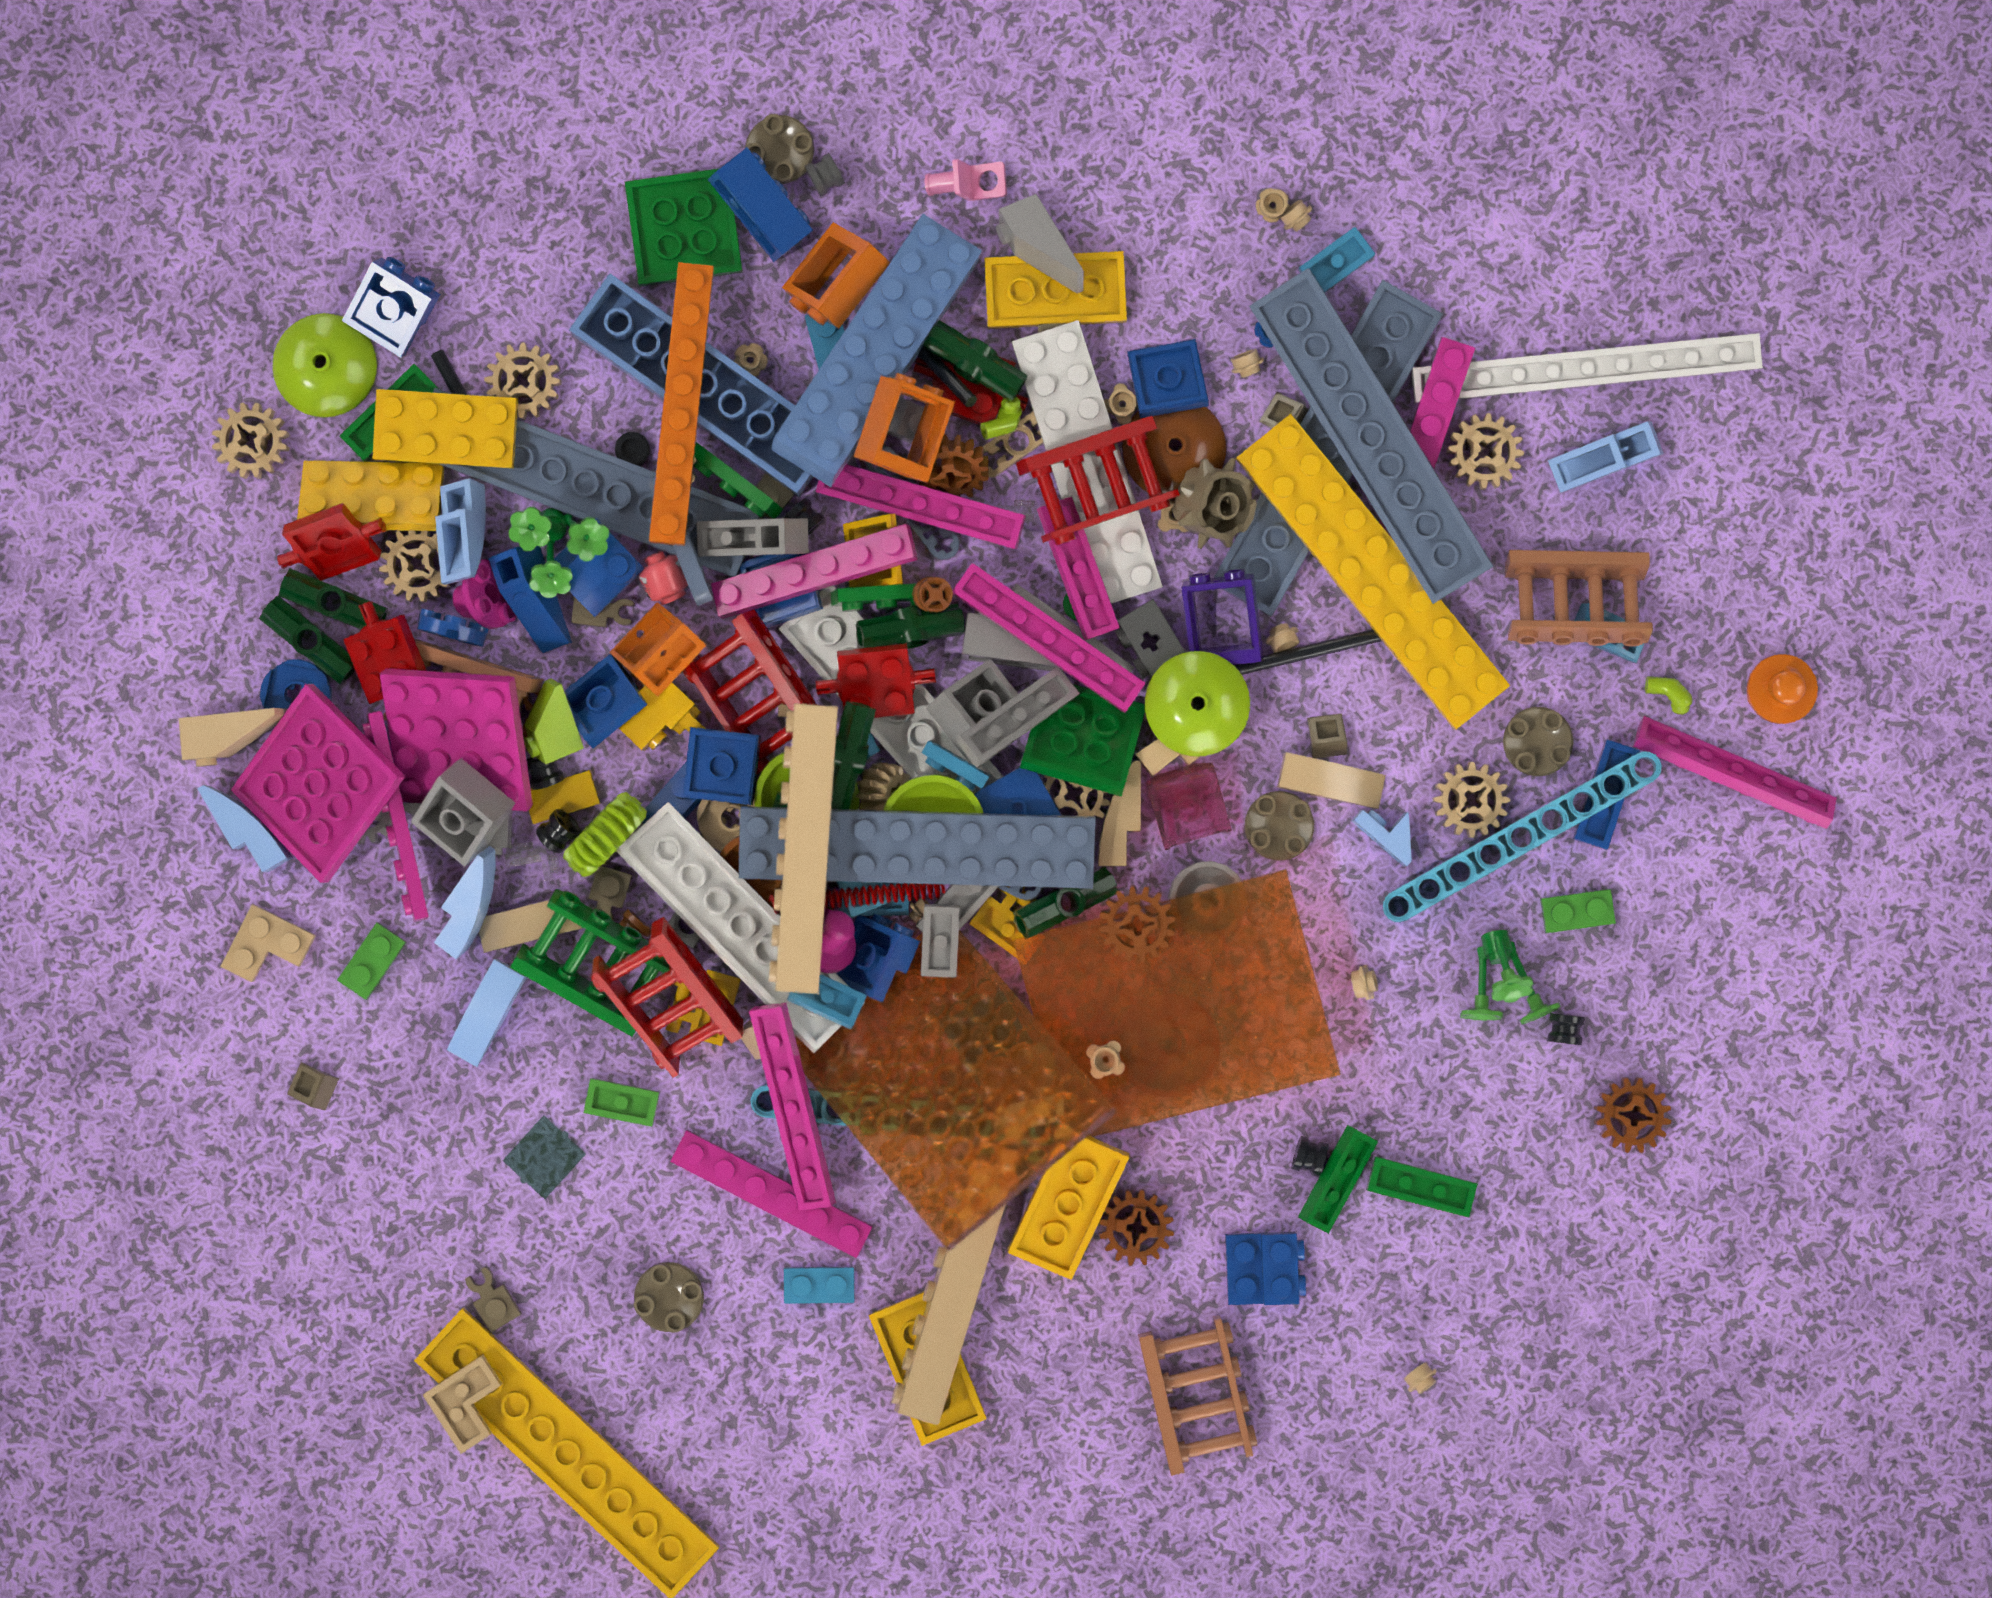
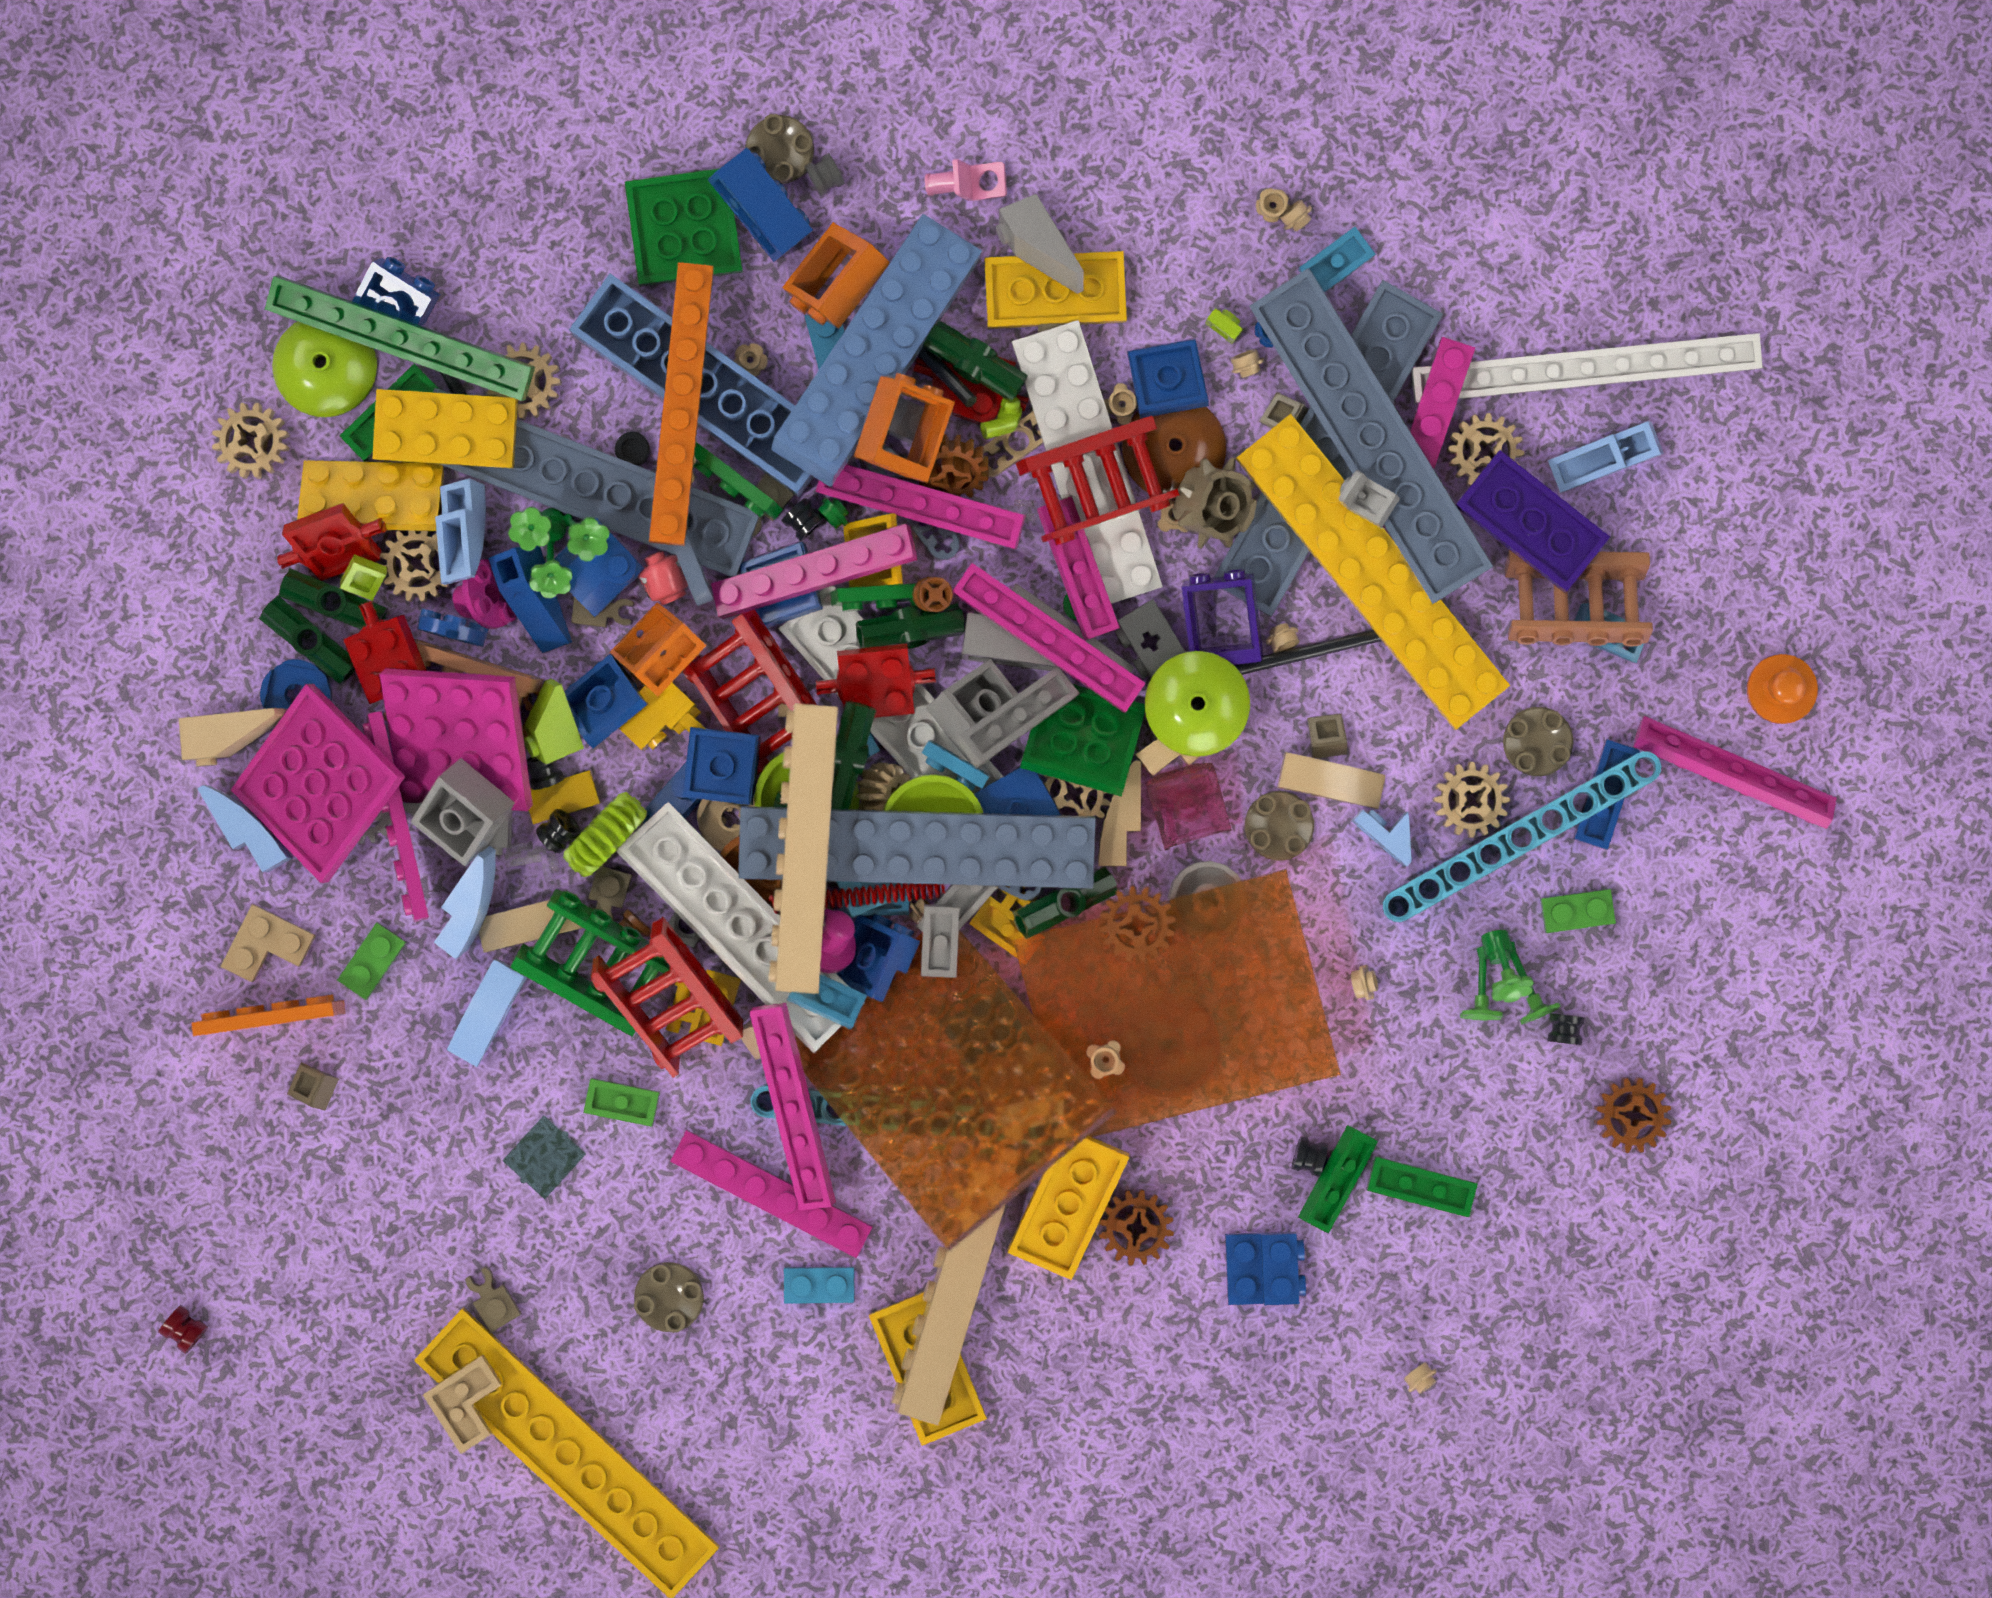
light grey slope [697,518,809,557] -> none
nougat fence [1138,1315,1258,1476] -> none
lime arm [1645,676,1693,715] -> none
none -> dark red wheel [158,1305,208,1354]
none -> orange plate [191,994,346,1036]
none -> green plate [264,275,535,401]
none -> lime plate [340,554,387,601]
none -> green plate [817,497,849,530]
none -> lime plate [1205,308,1243,345]
none -> light grey bracket [1338,470,1400,528]
none -> dark purple plate [1456,450,1610,593]

